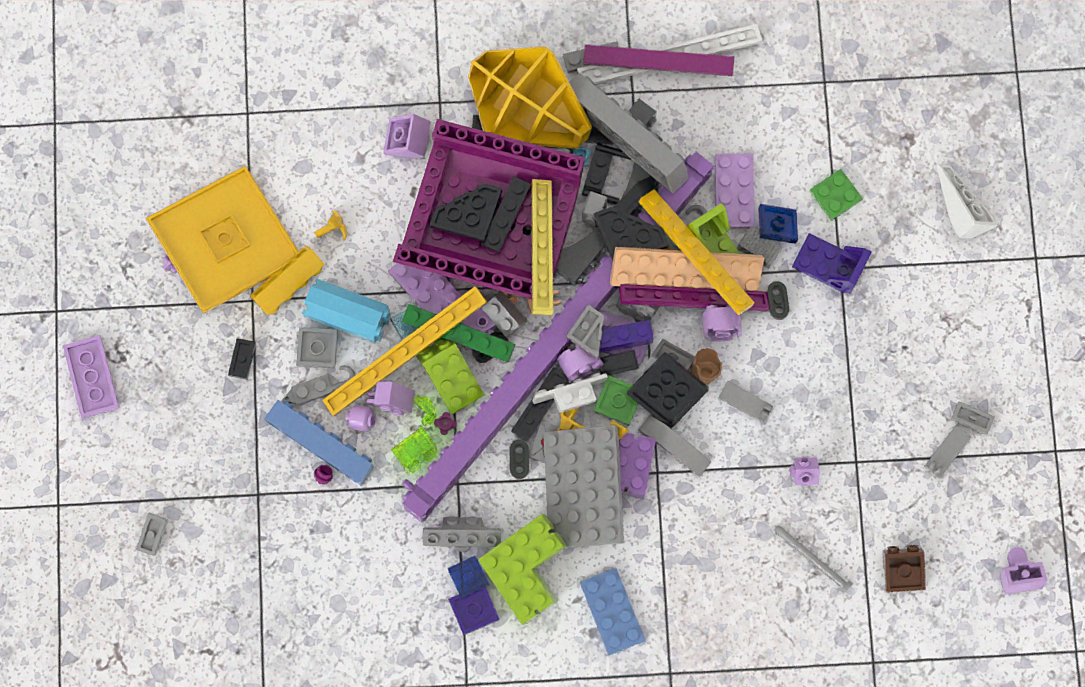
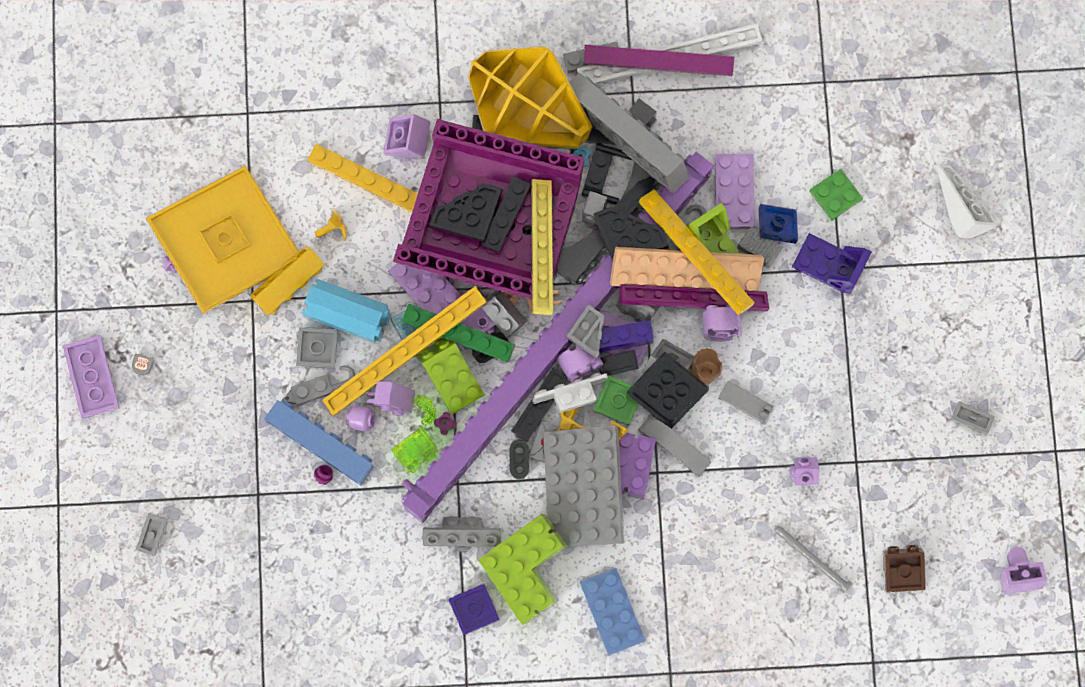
black plate [228,338,256,380] -> none
clear blue piece [448,555,490,599] -> none
pearl dark grey plate [767,281,789,320] -> none
light grey hinge [924,425,971,479] -> none
none -> tile [132,353,154,375]
none -> yellow plate [307,144,418,213]

